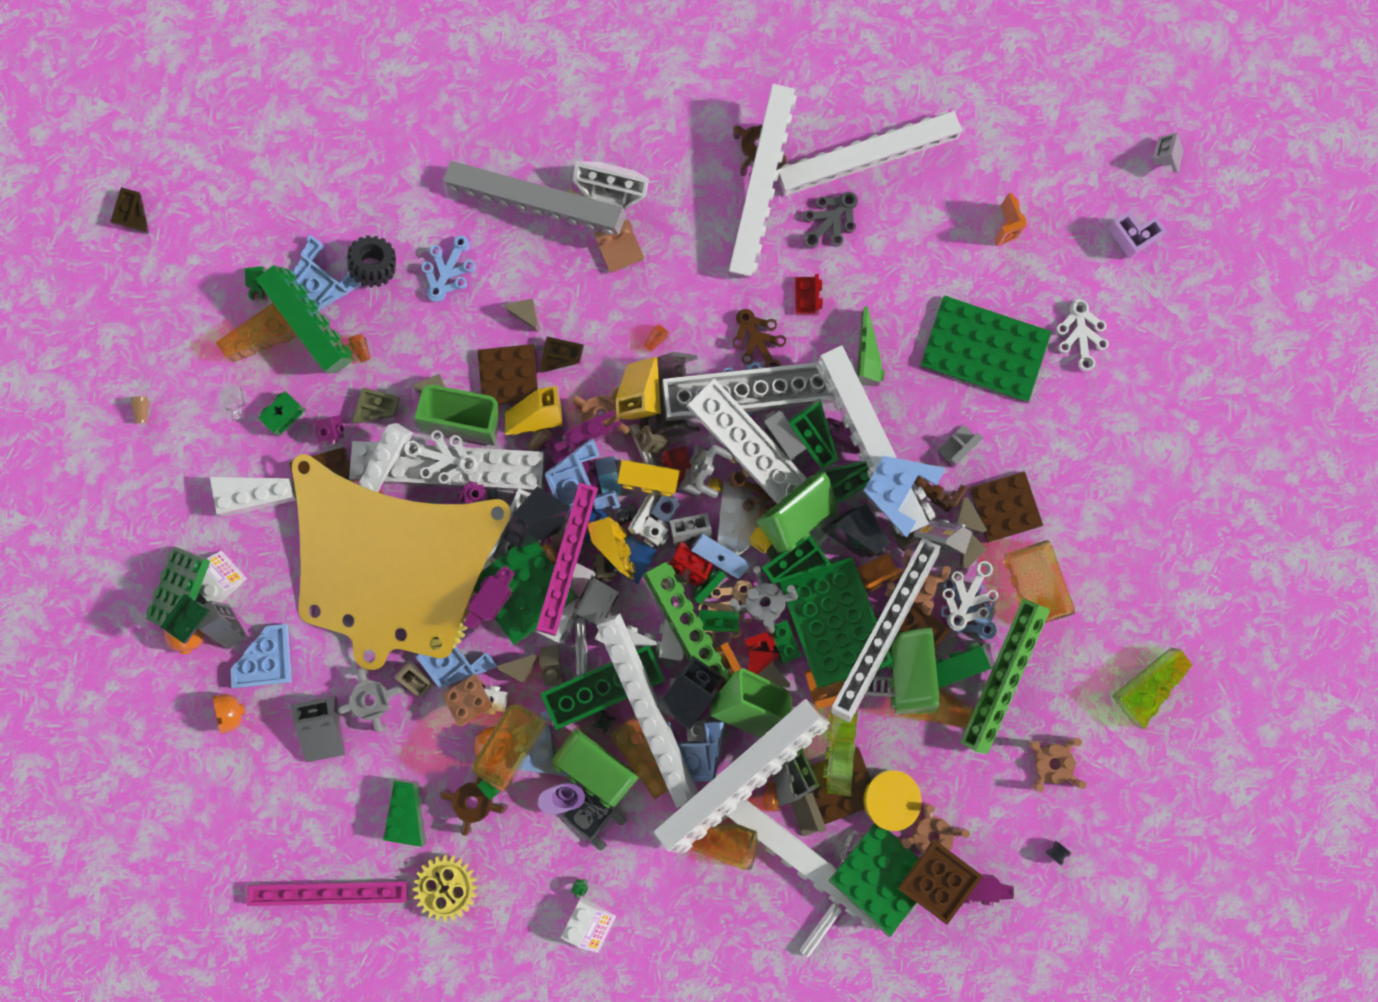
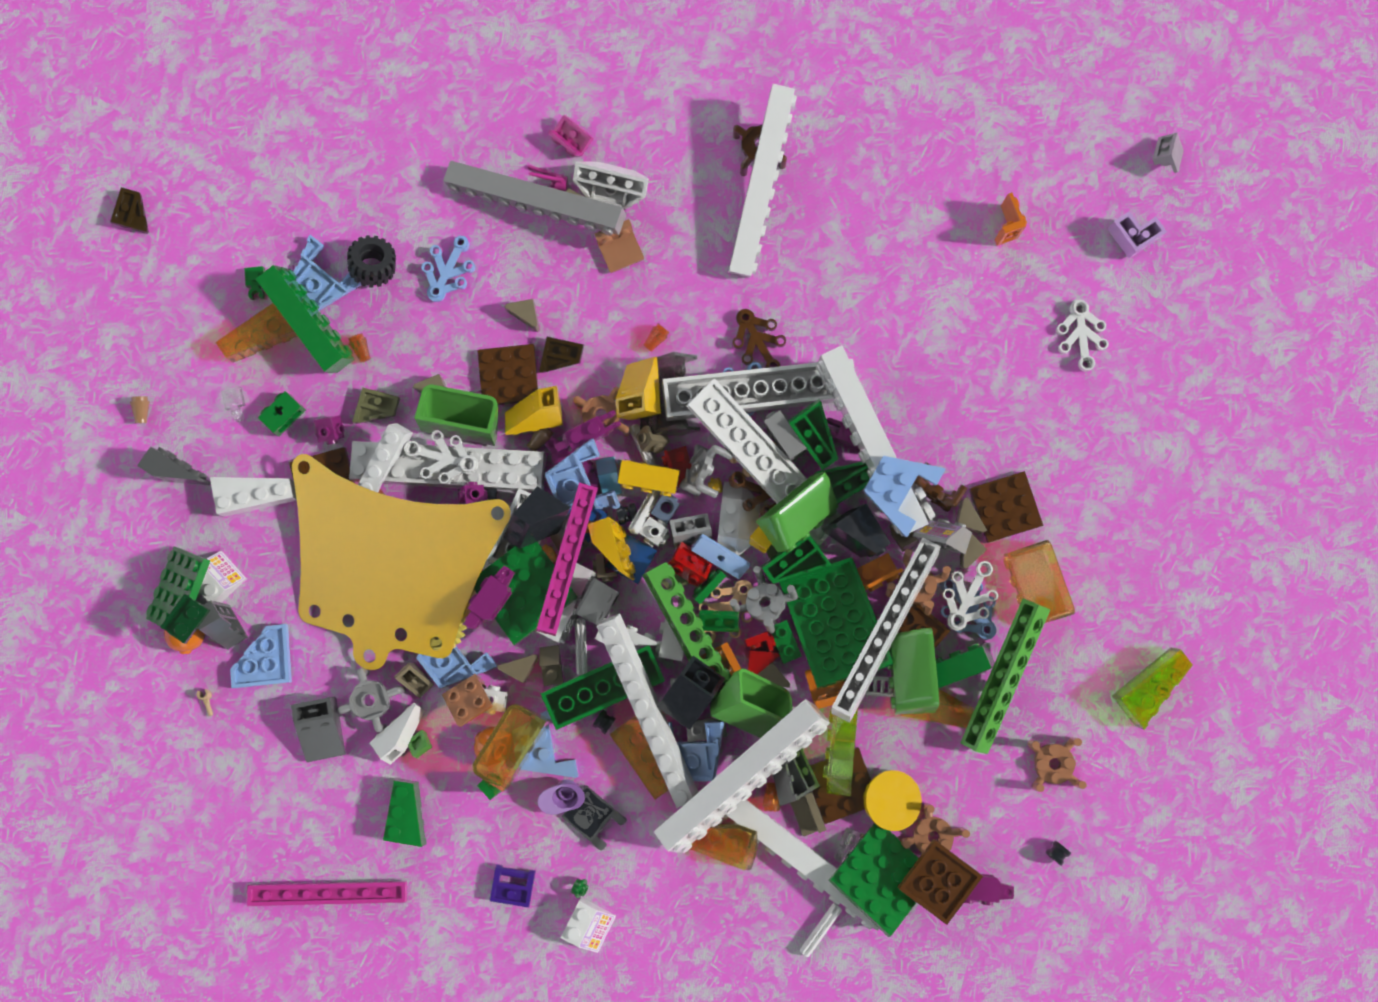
orange cylinder [212,694,245,734] -> none
light yellow gear [413,854,478,922] -> none
reddish brown plate [440,768,508,836] -> none
bright green windscreen [551,728,639,808] -> none
white brick [778,111,962,196] -> none
red bracket [795,274,823,315] -> none
dark grey plant [804,192,858,249] -> none
bright green wedge [856,306,885,386] -> none
green plate [919,295,1052,403] -> none
light grey panel [938,425,983,467] -> none
none -> dark grey slope [137,446,211,485]
none -> tan hand [196,689,213,716]
none -> white slope [370,703,425,765]
none -> bright green plate [408,730,432,758]
none -> dark purple plate [490,864,536,908]
none -> dark pink plant [528,165,568,192]
none -> dark pink bracket [548,115,594,157]

